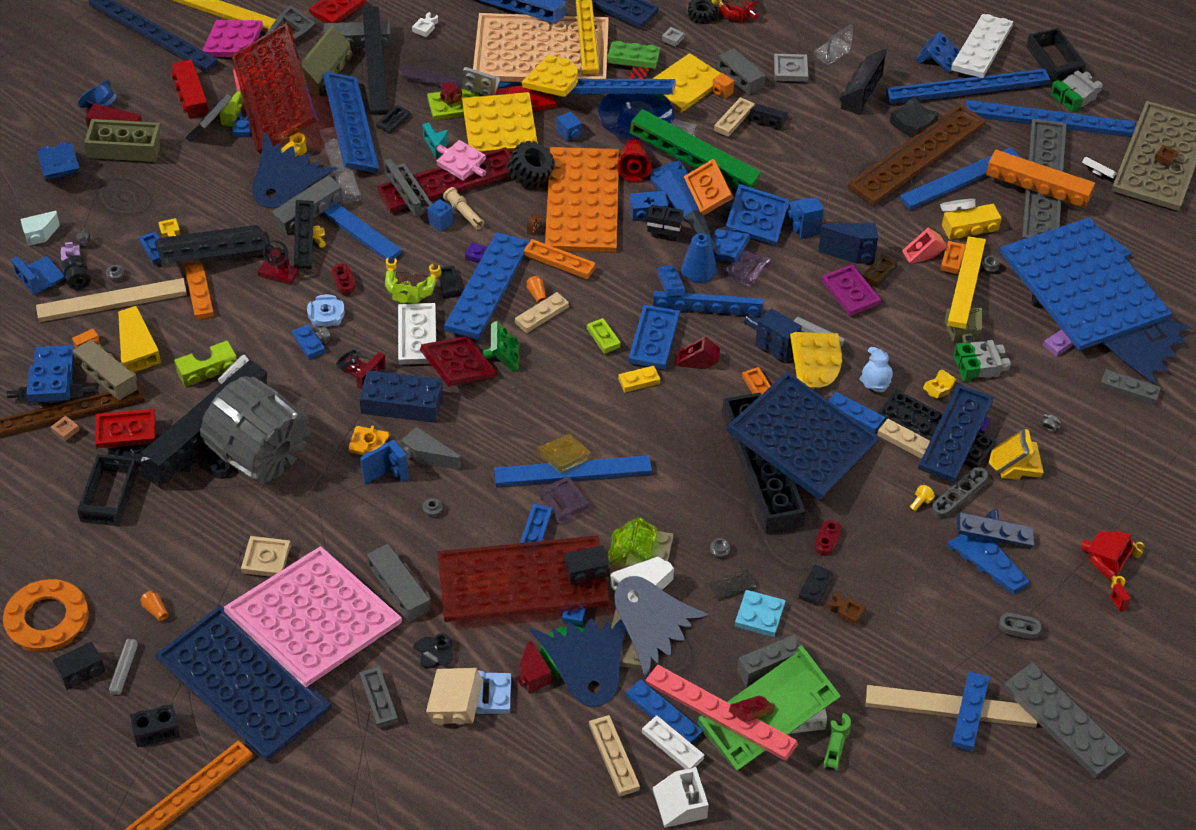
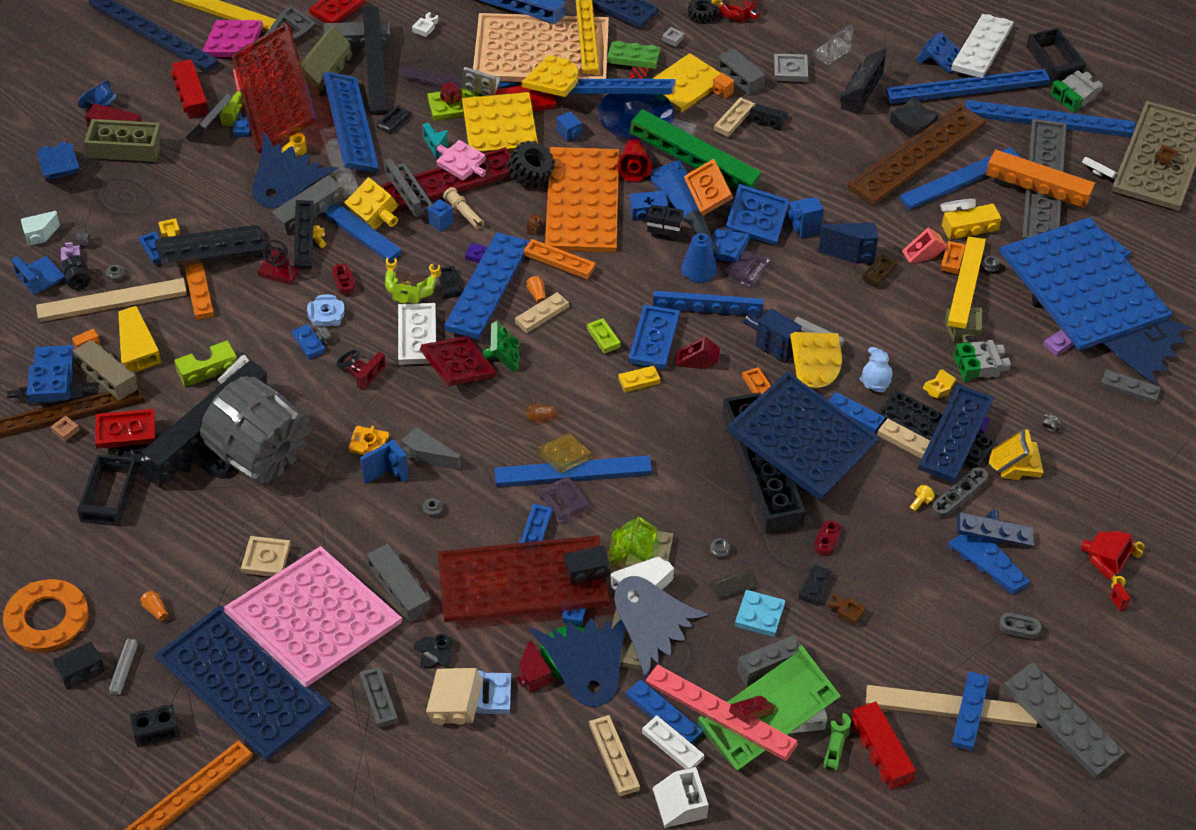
dark blue brick [359,370,443,423] -> none
blue plate [657,265,685,296] -> none
magenta plate [821,264,881,317] -> none
none -> yellow brick [344,177,399,230]
none -> clear orange cone [526,403,556,422]
none -> red brick [851,701,916,790]

